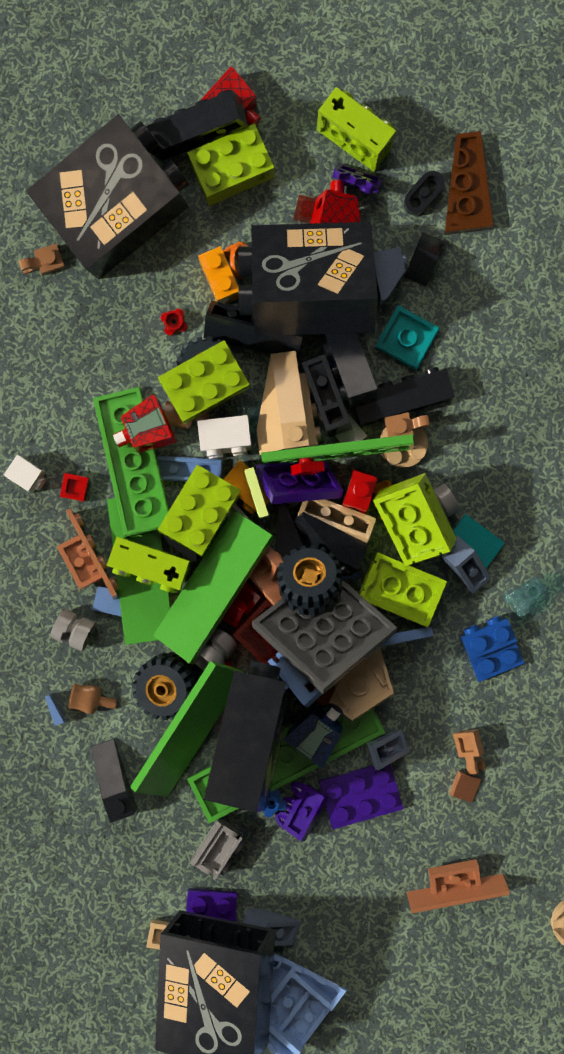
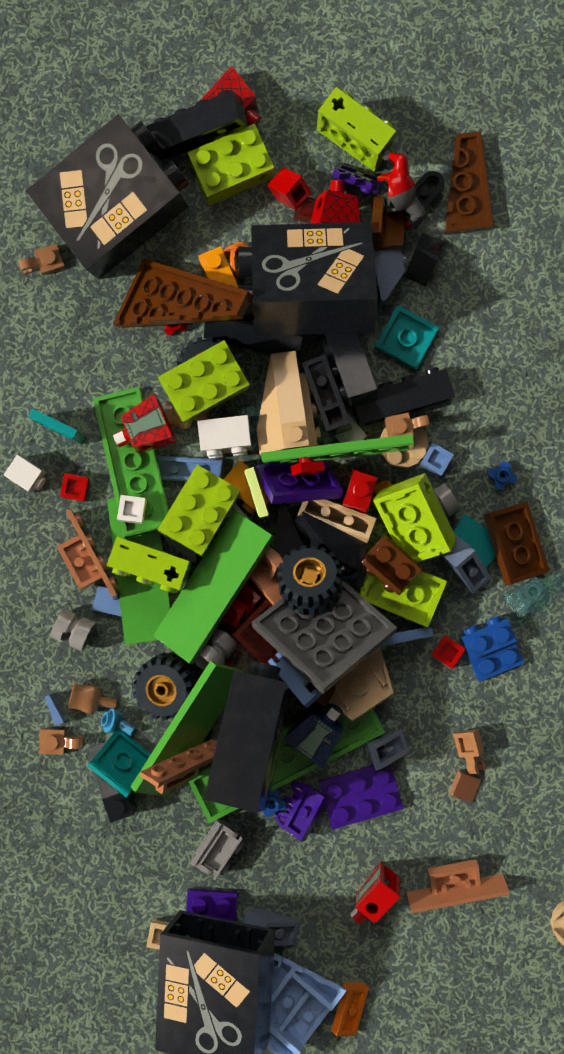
none -> teal tile [29,408,86,444]
none -> medium nougat plate [39,728,83,755]
none -> teal tile [87,728,151,797]
none -> dark azure plate [101,708,136,736]
none -> reddish brown wing [113,259,254,328]
none -> white plate [117,495,147,524]
none -> nougat bracket [140,739,217,794]
none -> red brick [268,167,312,210]
none -> orange plate [331,982,369,1036]
none -> red torso [351,862,400,924]
none -> reddish brown bracket [361,534,423,595]
none -> reddish brown panel [372,196,405,251]
none -> piece [377,149,426,229]
none -> medium blue plate [420,443,454,476]
none -> red plate [430,635,465,669]
none -> reddish brown plate [483,501,549,586]
none -> blue plate [488,461,517,490]

